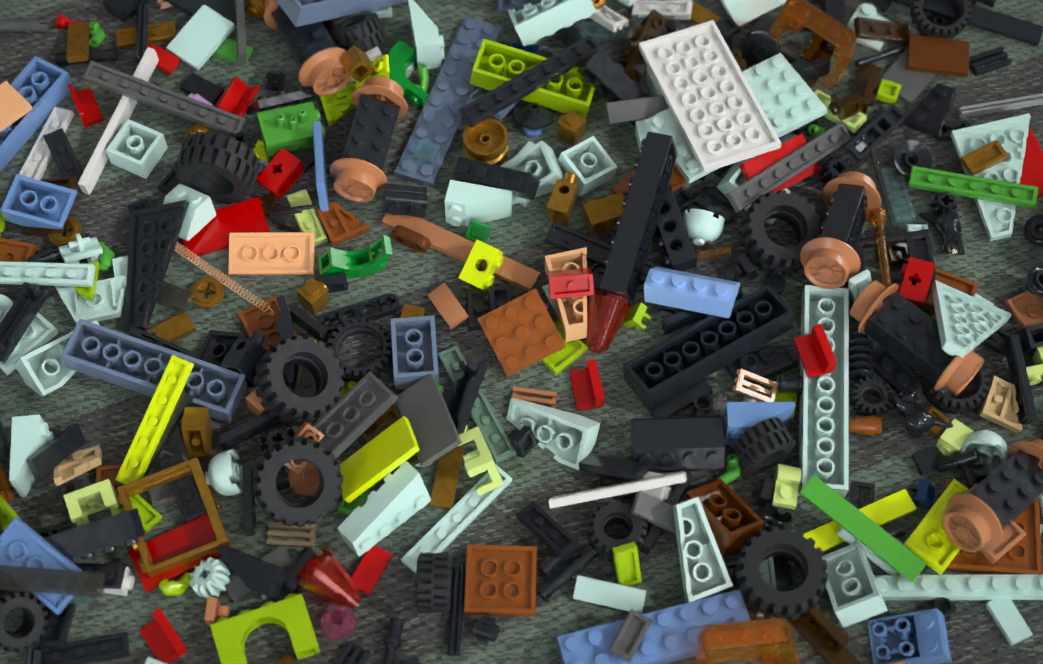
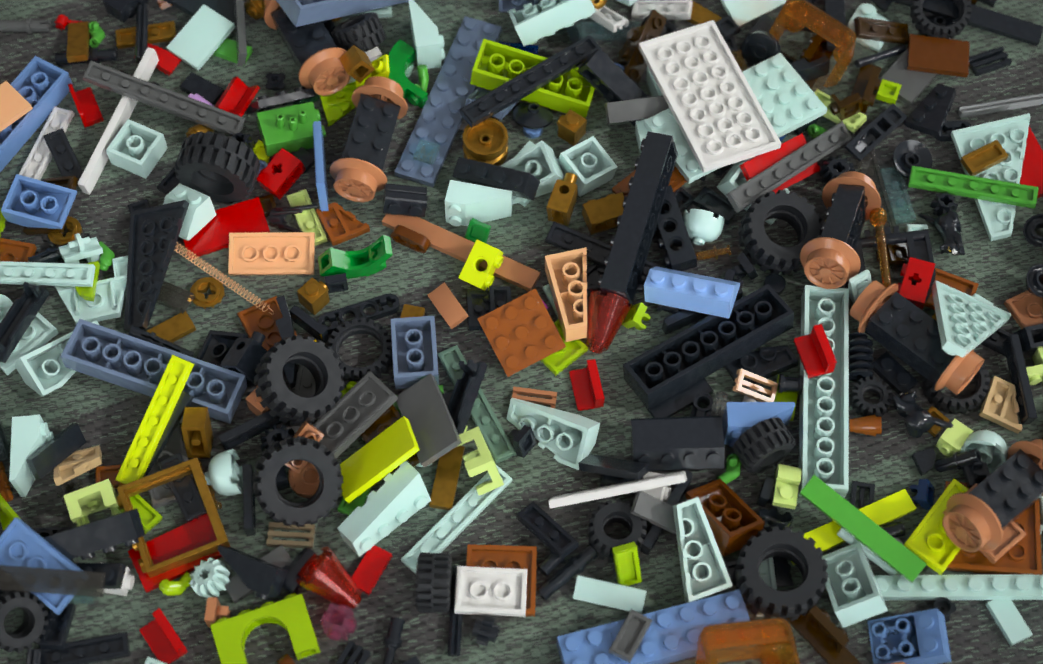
panel [547,268,594,299] -> none
none -> white tile [454,566,528,617]

